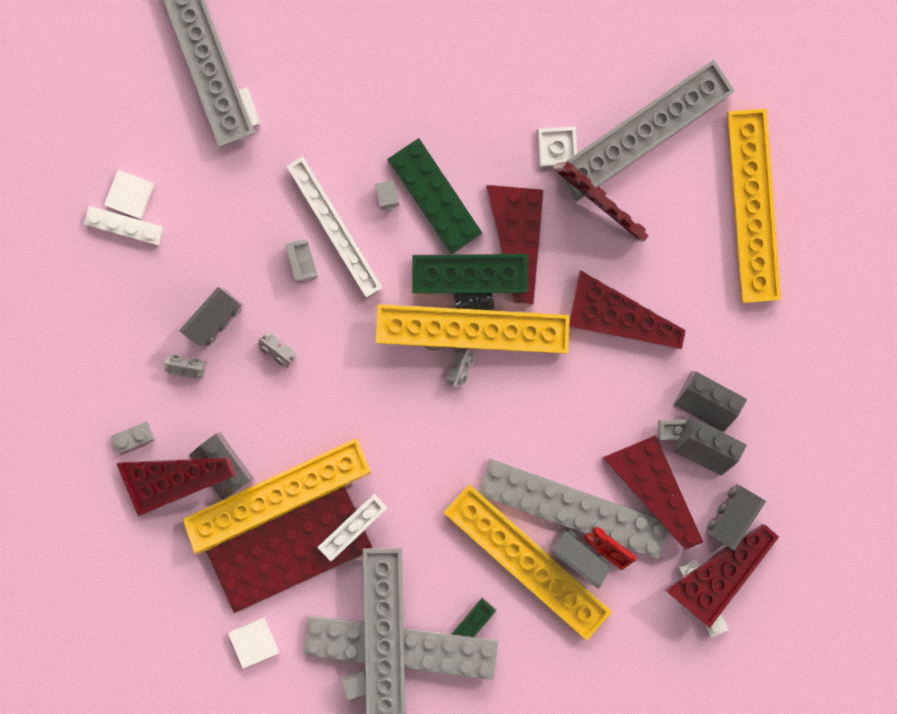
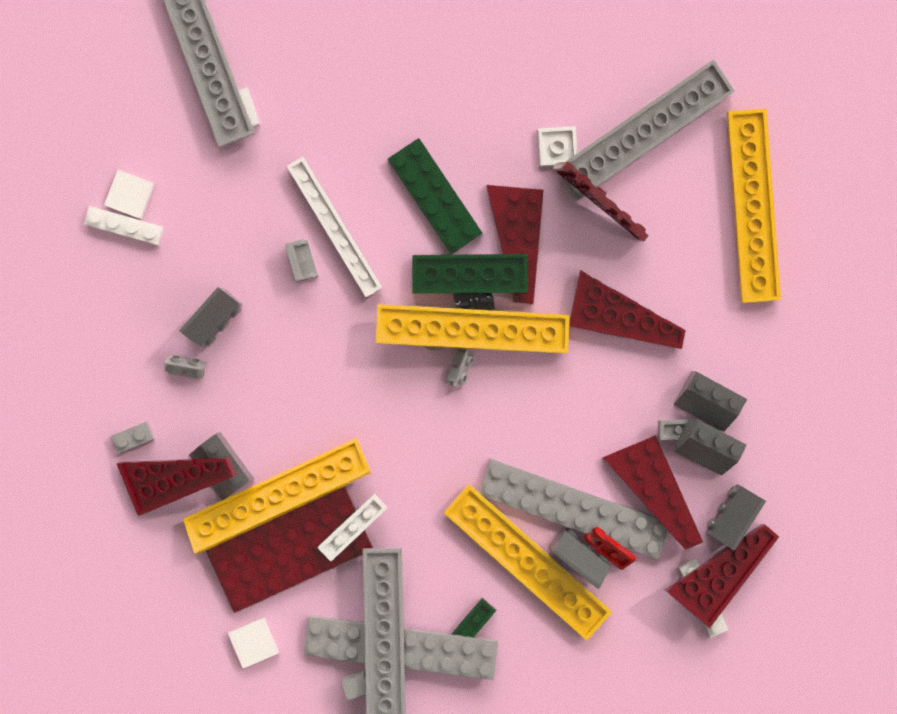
light grey hinge [258,332,297,368] -> none
light grey brick [375,180,399,211] -> none

